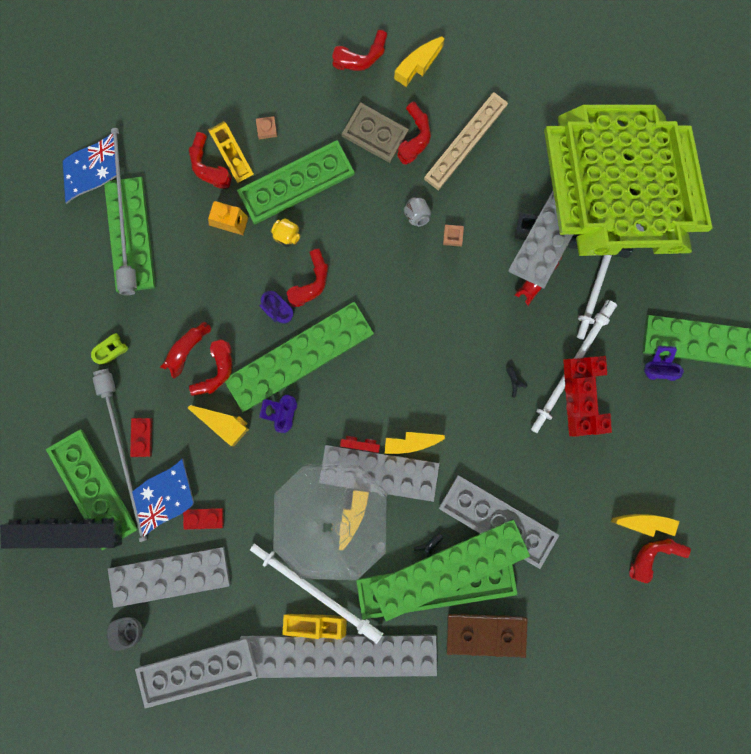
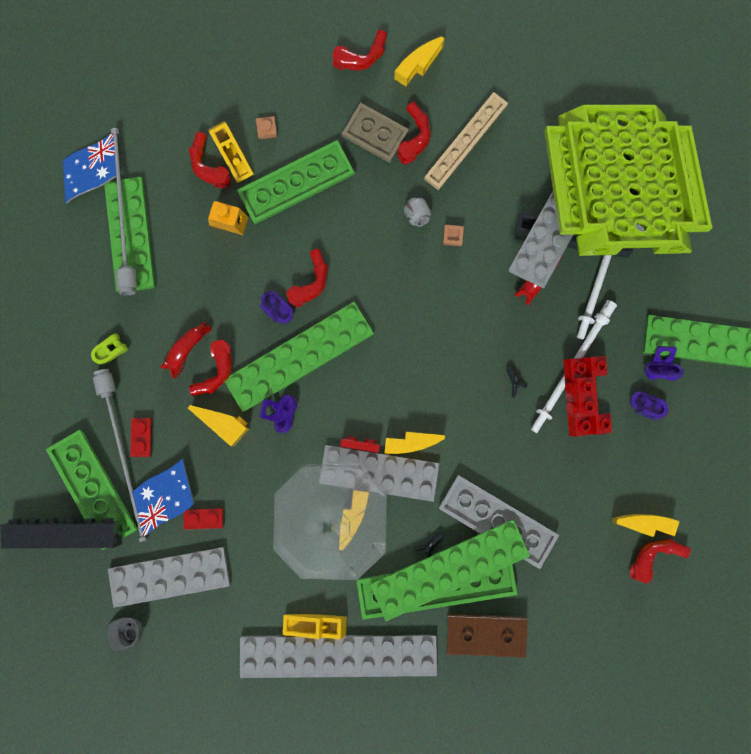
light grey plate [135,637,259,708] -> none
white bar [250,544,383,644] -> none
yellow head [271,219,301,247] -> none
none -> dark purple bracket [630,391,668,420]

